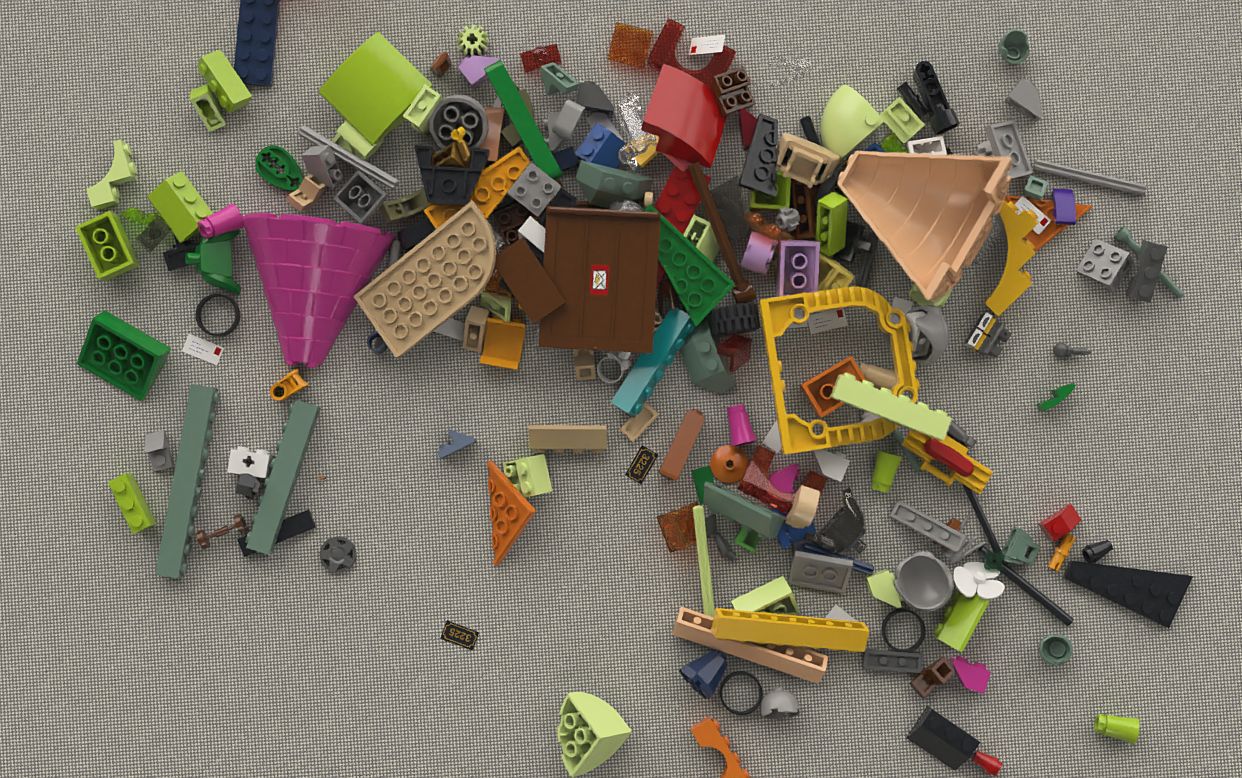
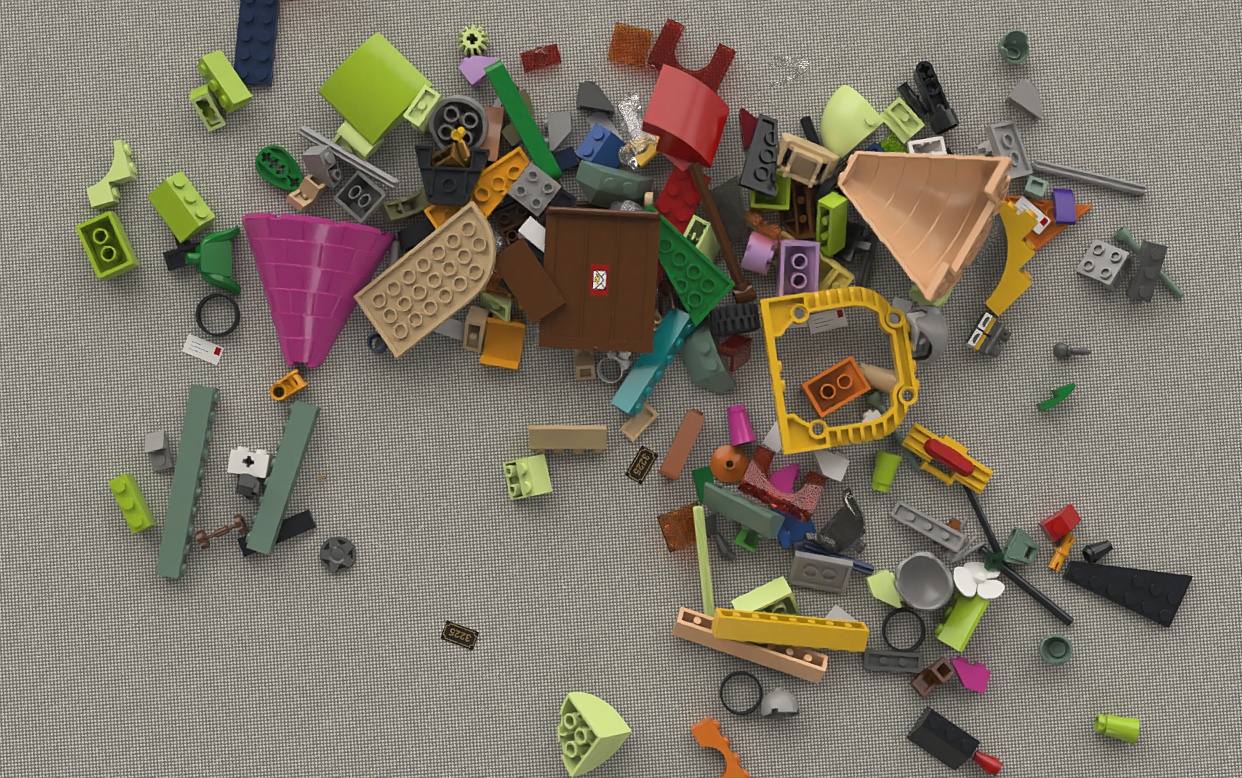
green slope [76,310,171,402] -> none
clear neon green slope [120,207,165,226] -> none
clear smoke slope [135,217,172,254] -> none
dark pink plant [197,204,244,239] -> none
dark orange slope [429,51,452,78] -> none
sand blue slope [437,429,477,459] -> none
orange tile [487,461,536,566] -> none
sand green slope [539,62,580,95] -> none
light grey beam [552,99,585,140] -> none
dark blue cone [679,650,728,699] -> none
white sticker [689,35,725,55] -> none
reddish brown slope [712,66,756,116] -> none
light grey gear [776,206,800,232] -> none
tan brick [785,485,820,529] -> none
yellowish green brick [830,373,952,441] -> none
dark grey bar [946,420,977,449] -> none

